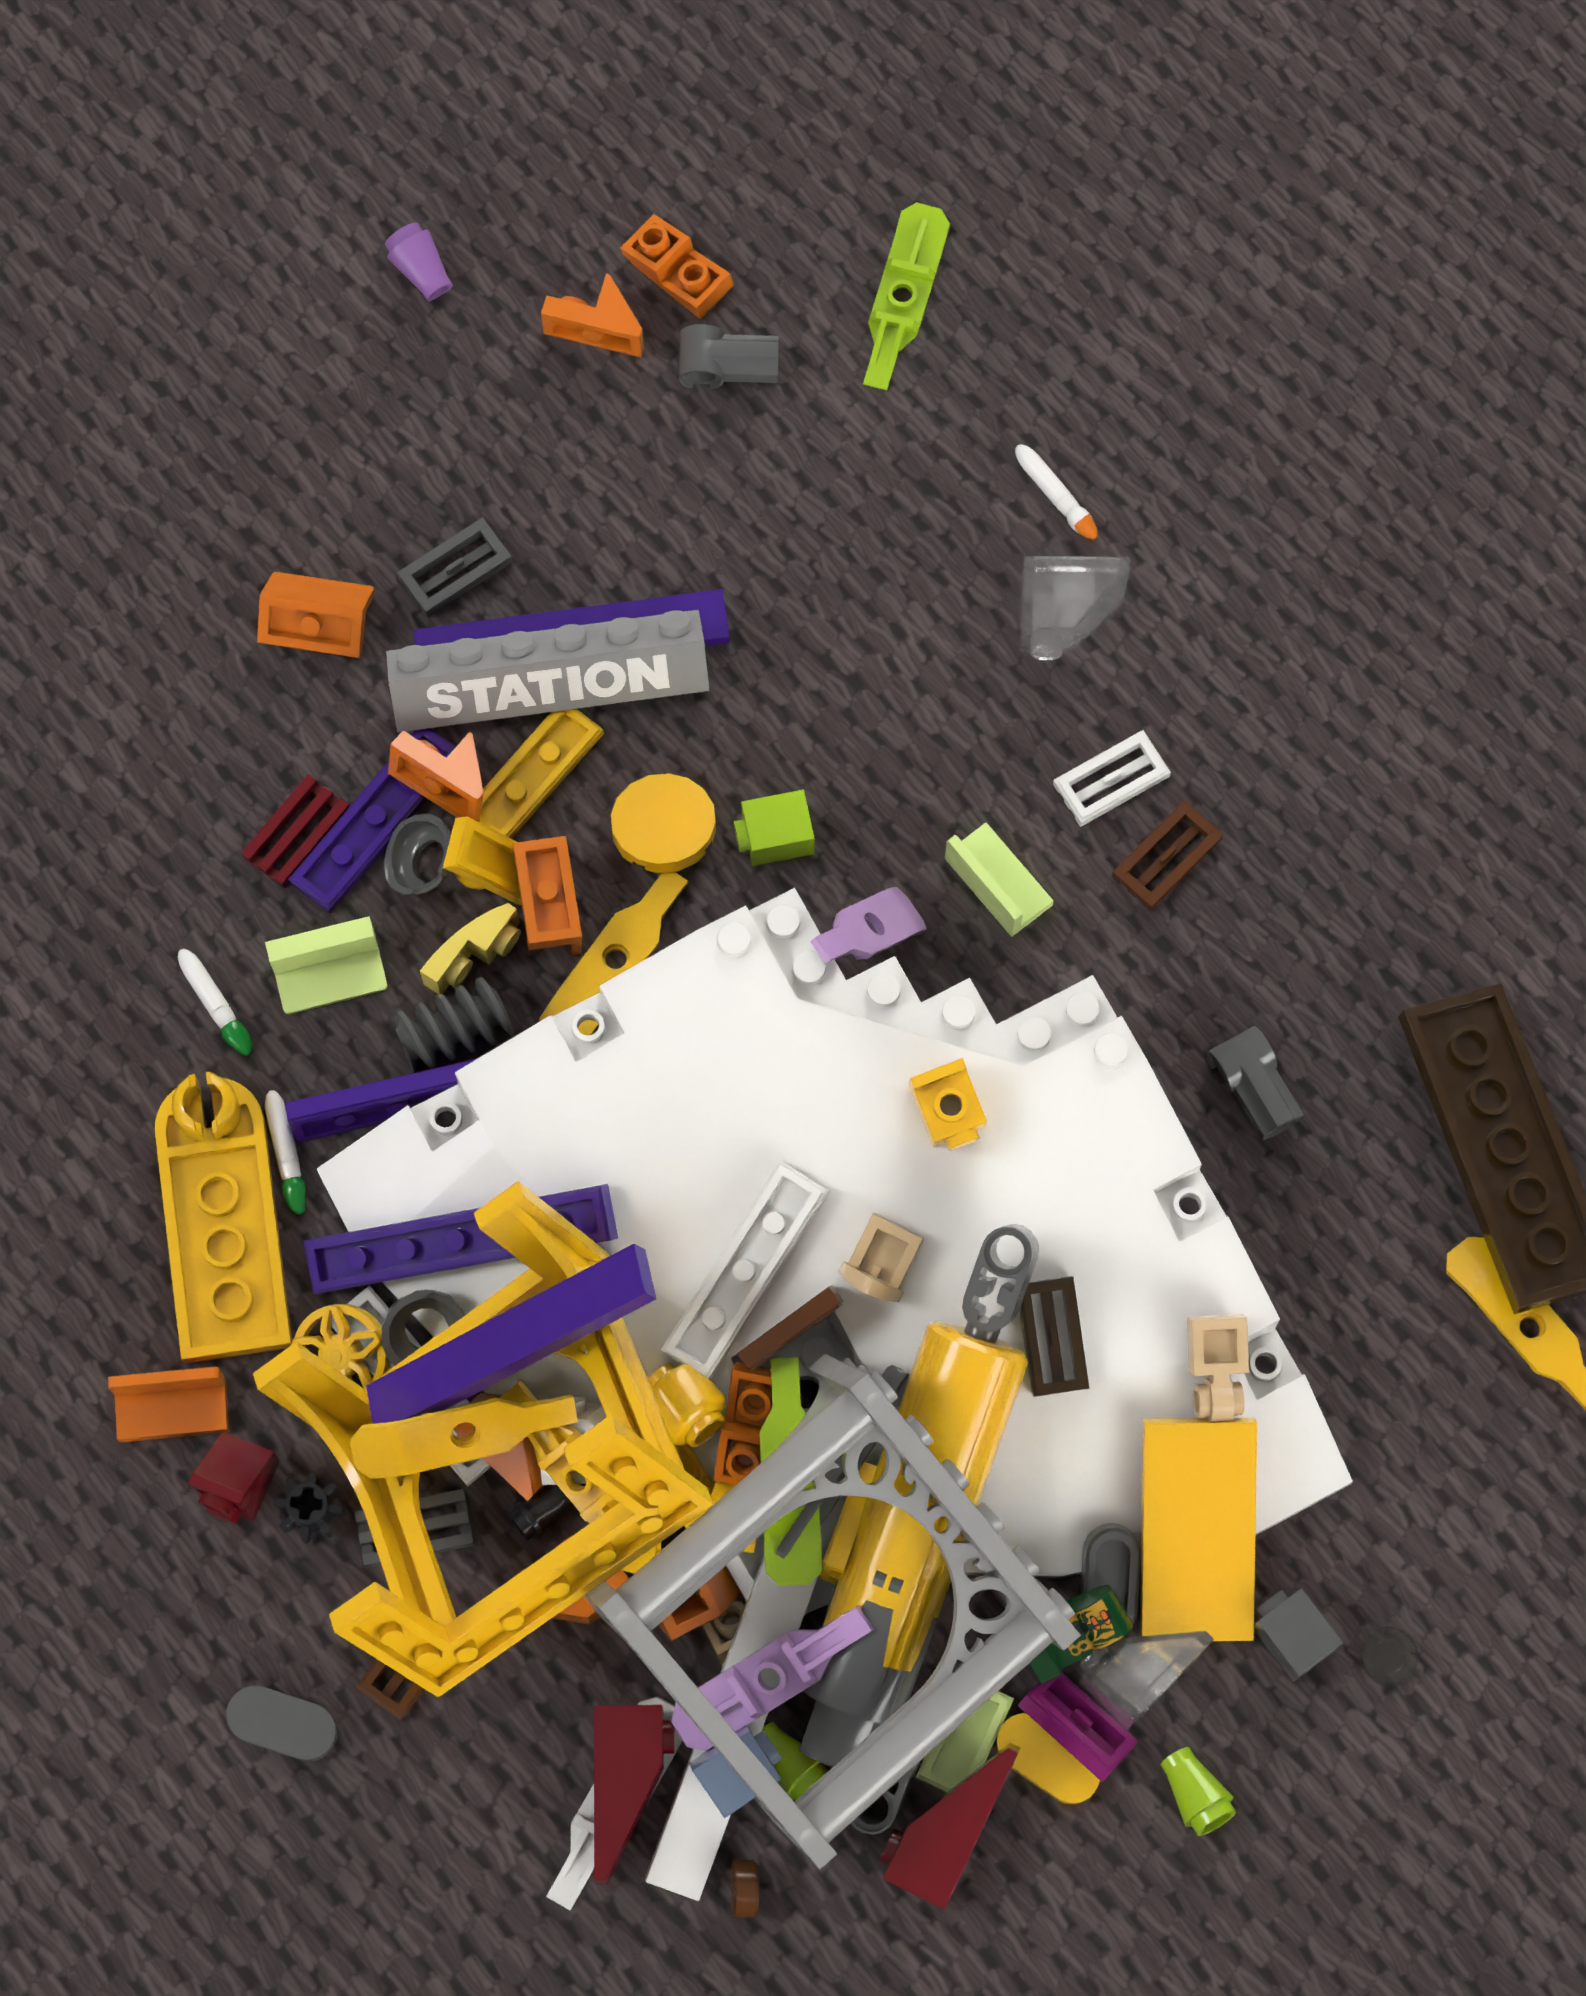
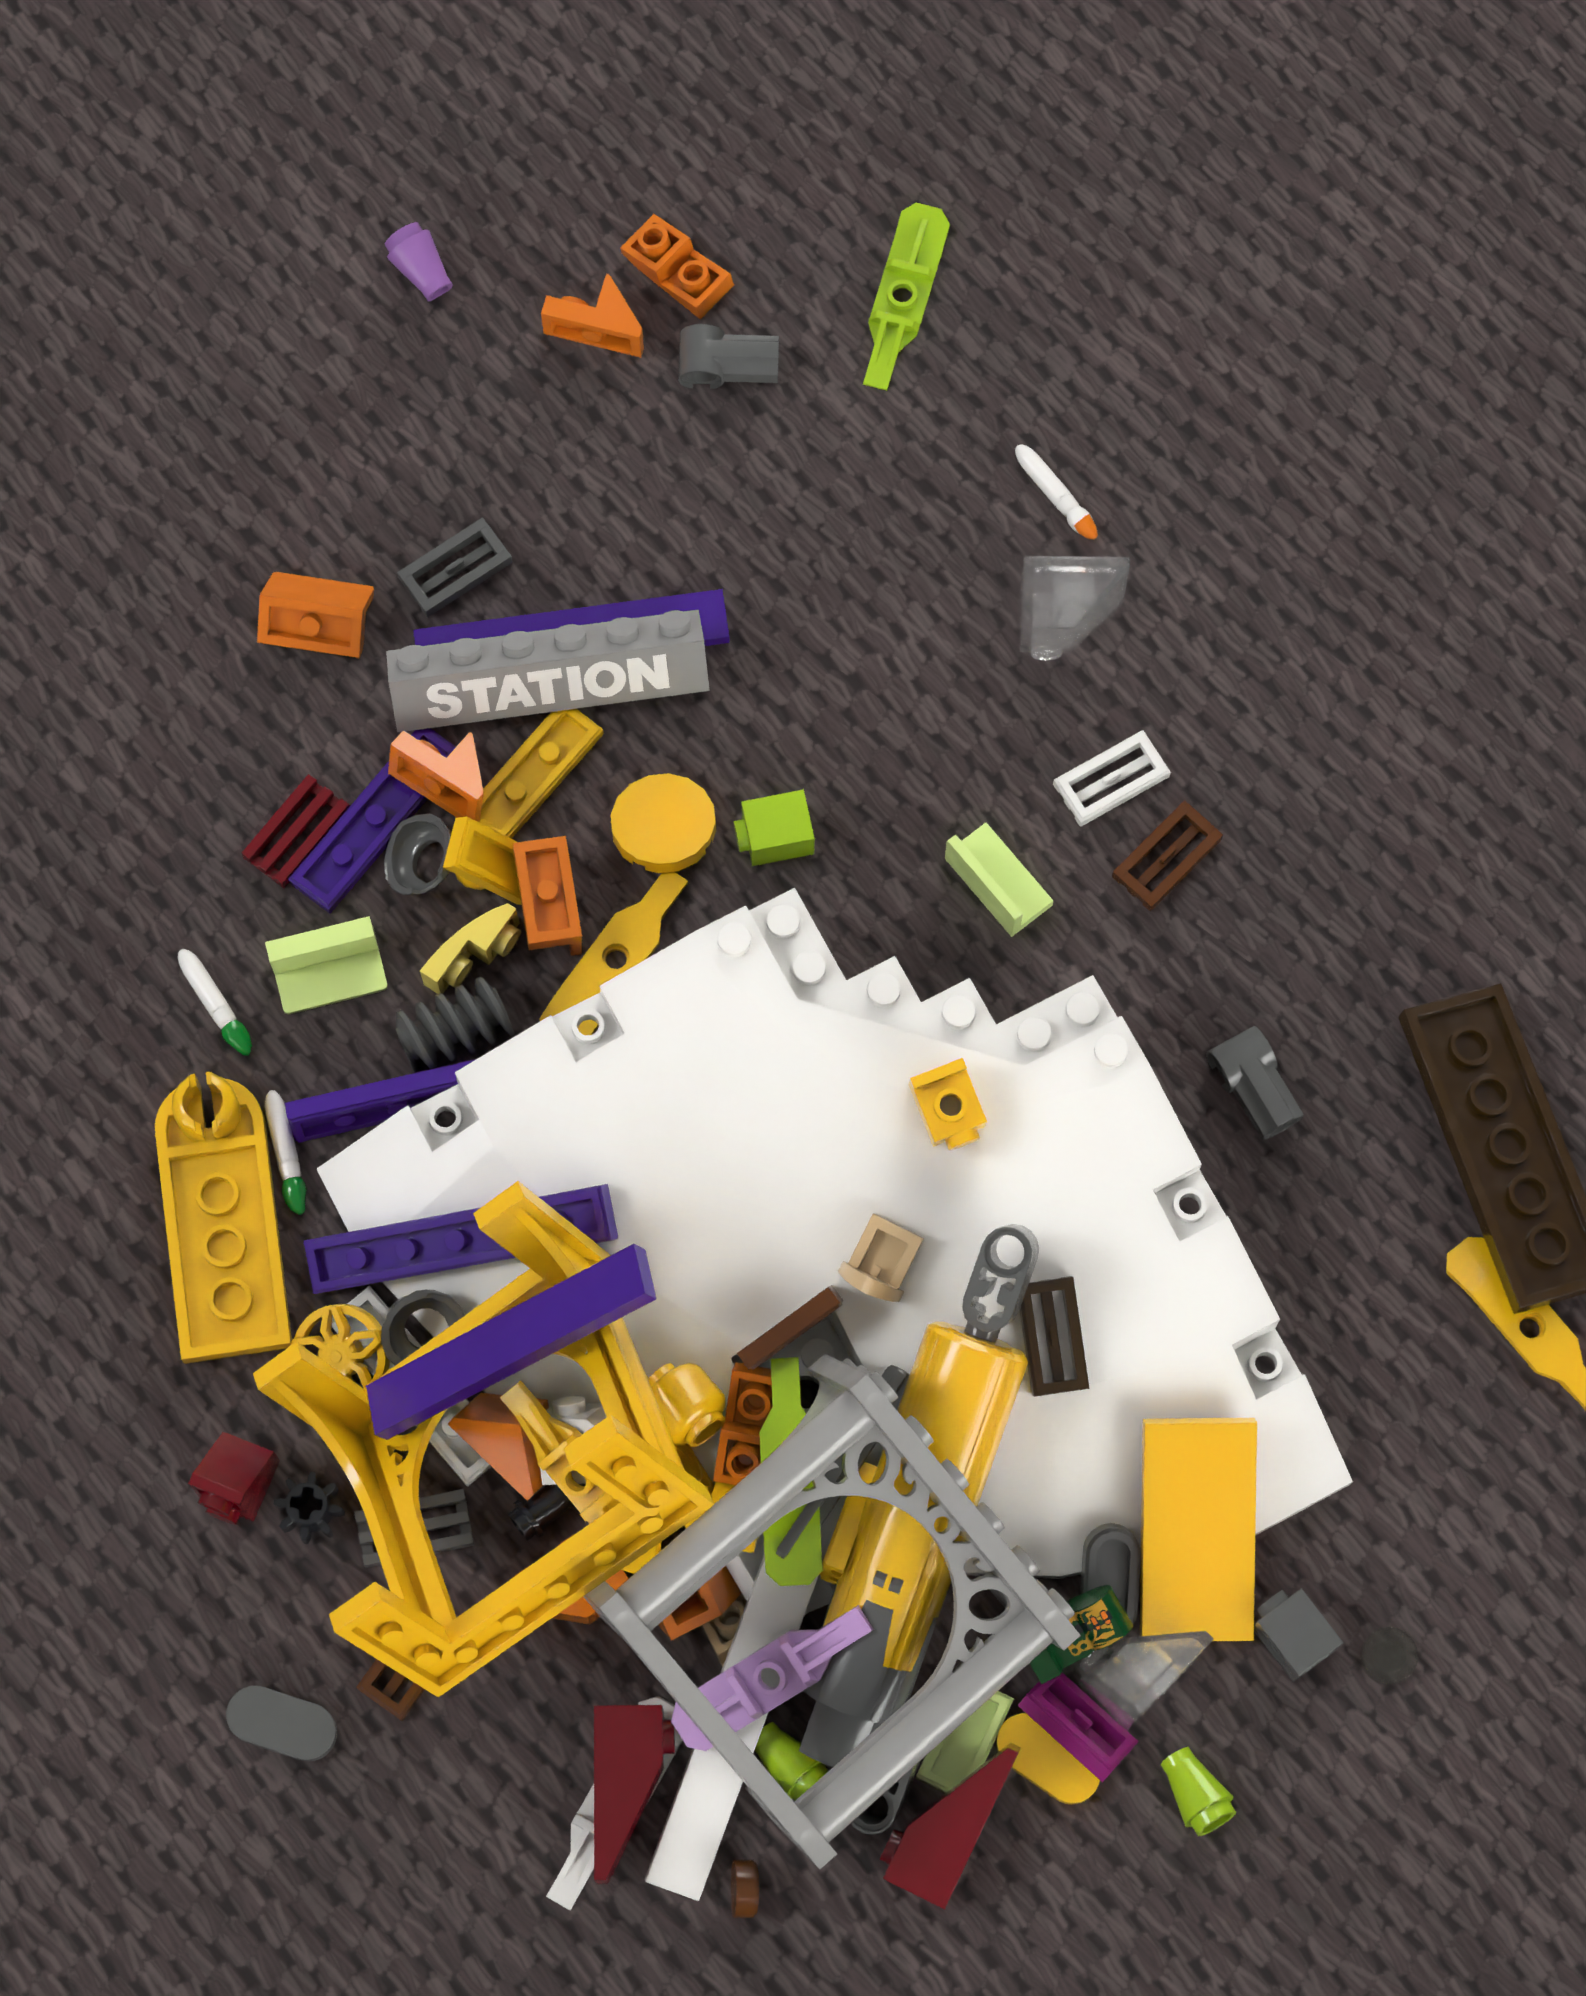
orange panel [108,1367,229,1443] -> none
yellow piece [350,1394,578,1479] -> none
white tile [660,1160,829,1379] -> none
sand blue brick [689,1726,782,1819] -> none
lavender piece [810,887,927,963] -> none
tan plate [1187,1314,1249,1422] -> none

